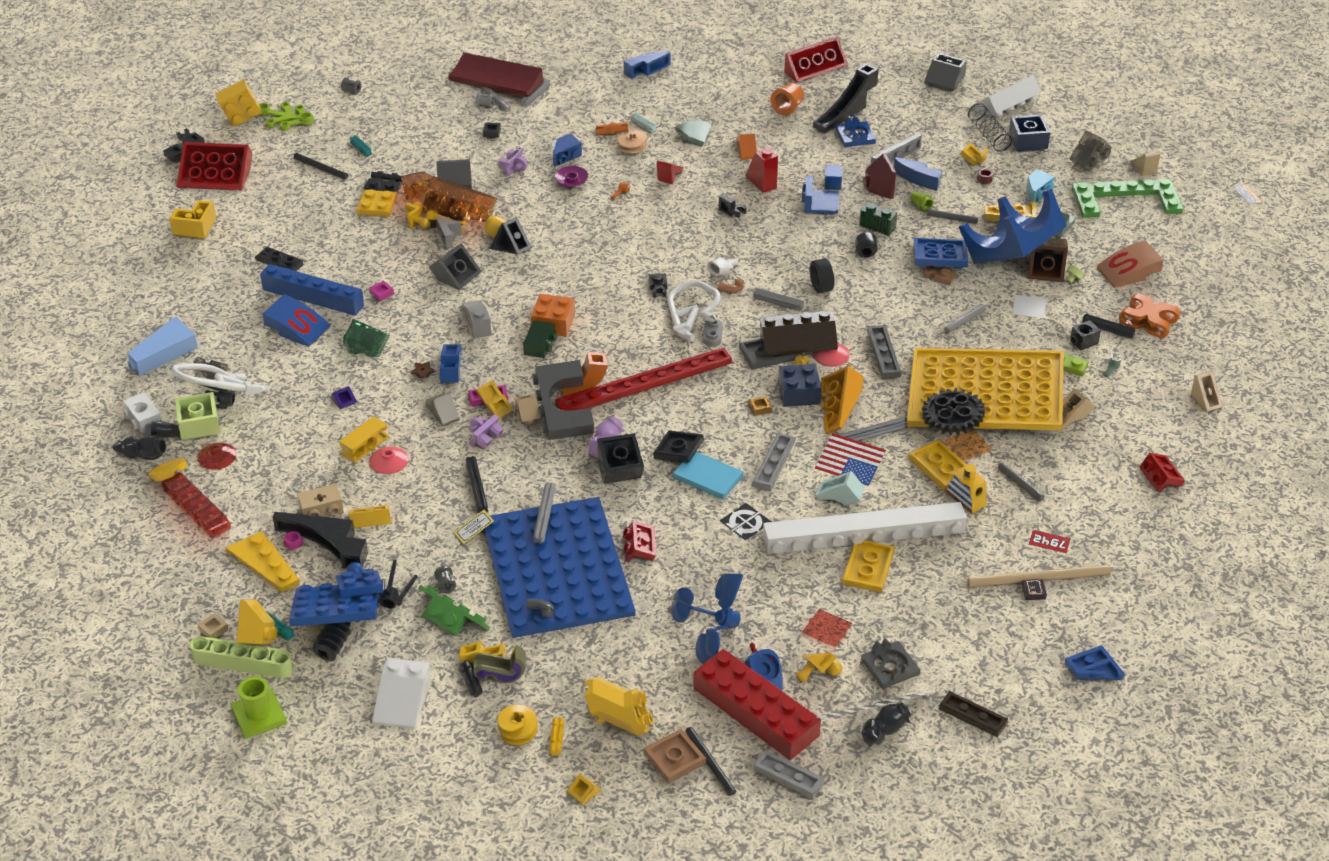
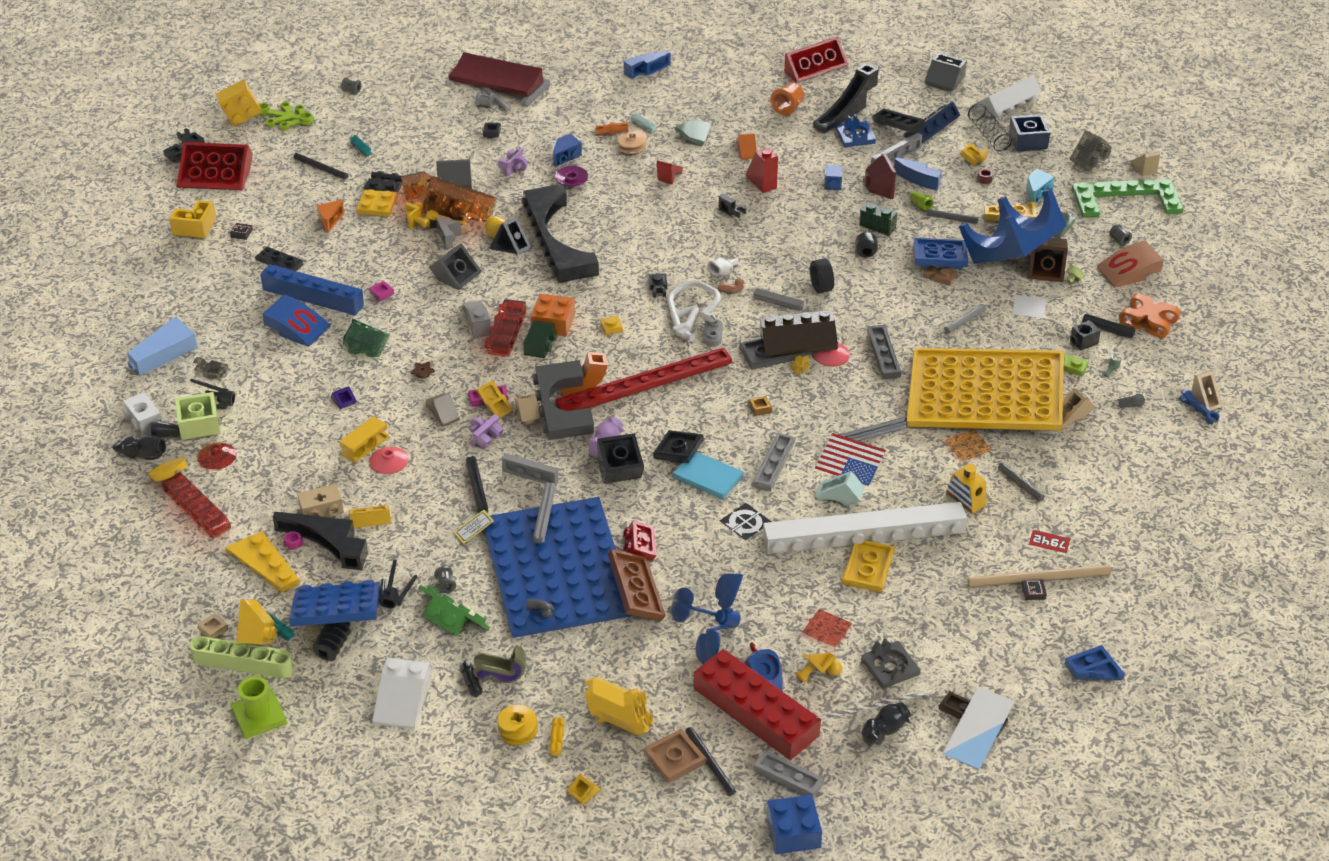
white piece [171,363,269,395] -> none
blue plate [336,562,383,598] -> none
blue slope [440,344,462,383] -> none
yellow slope [459,641,507,663] -> none
orange hand [611,182,630,200] -> none
dark blue brick [778,363,822,407] -> none
bracket [802,176,839,214] -> none
light orange wedge [821,365,864,434] -> none
yellow tile [908,439,967,492] -> none
black gear [922,388,985,436] -> none
red bracket [1139,452,1185,492] -> none
sticker [1233,185,1261,204] -> none
none -> black tile [230,223,253,240]
none -> orange slope [317,200,345,232]
none -> clear red brick [485,299,527,357]
none -> light grey plate [501,453,559,487]
none -> black arch [521,184,599,283]
none -> yellow plate [600,316,623,335]
none -> dark orange plate [607,549,666,621]
none -> blue brick [766,795,822,855]
none -> black plate [872,108,926,133]
none -> dark blue fence [903,102,961,144]
none -> sticker [942,686,1015,769]
none -> dark grey bush [1109,224,1132,246]
none -> dark grey arm [1118,393,1145,408]
none -> blue piece [1179,389,1220,424]

